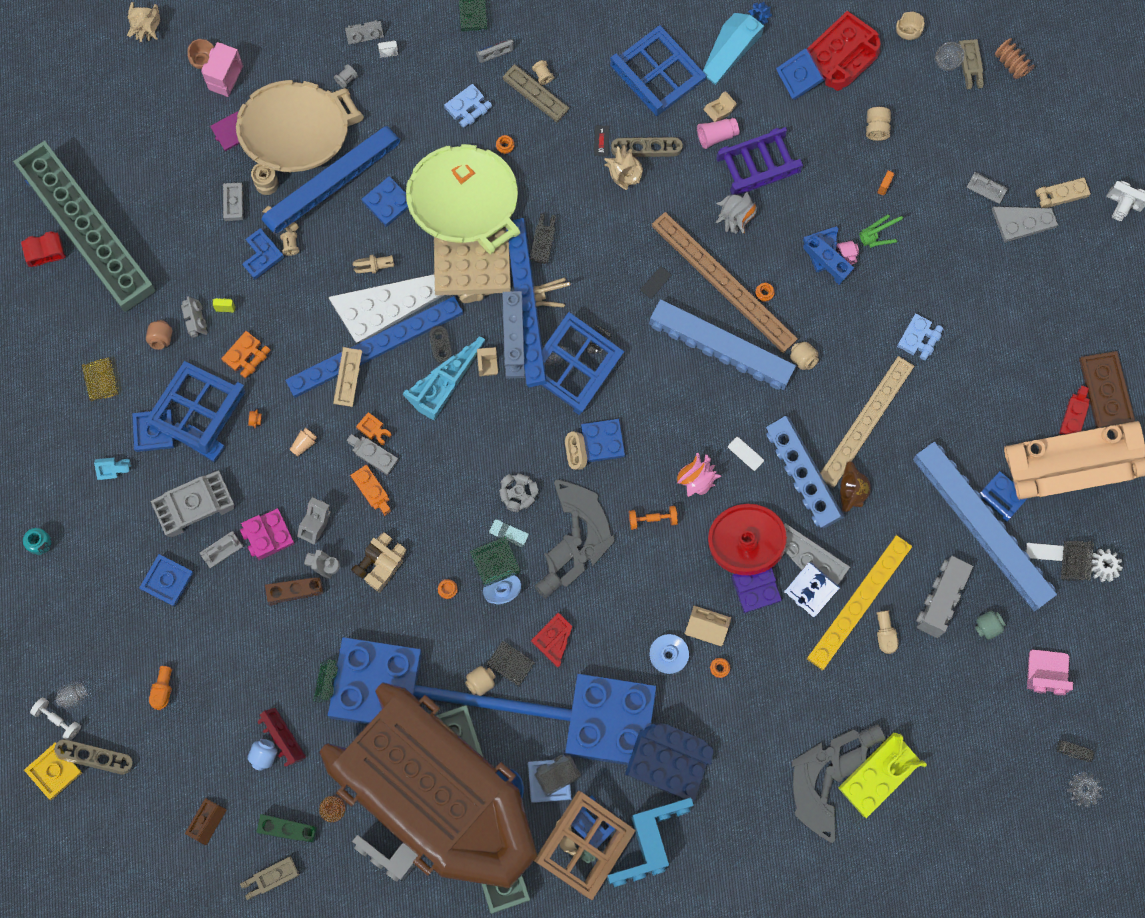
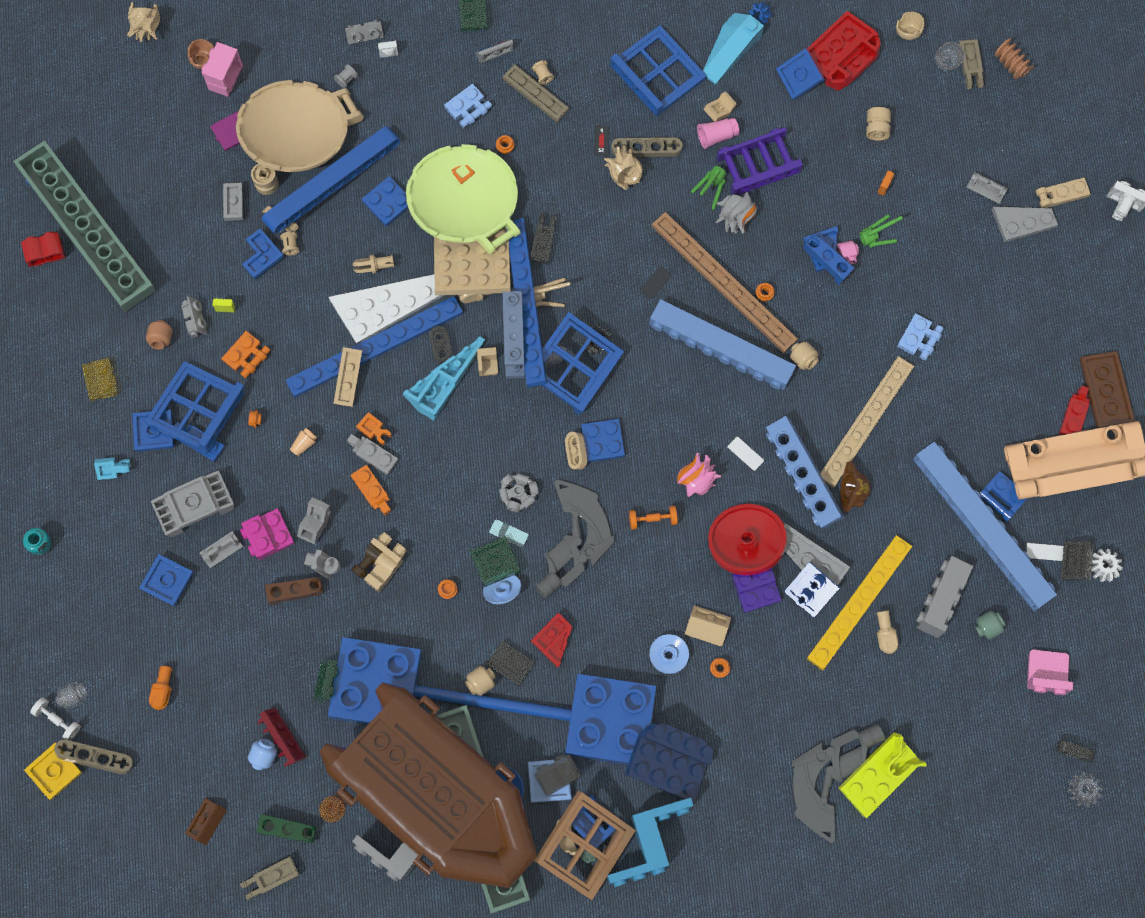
none -> bright green plant [691,166,726,210]

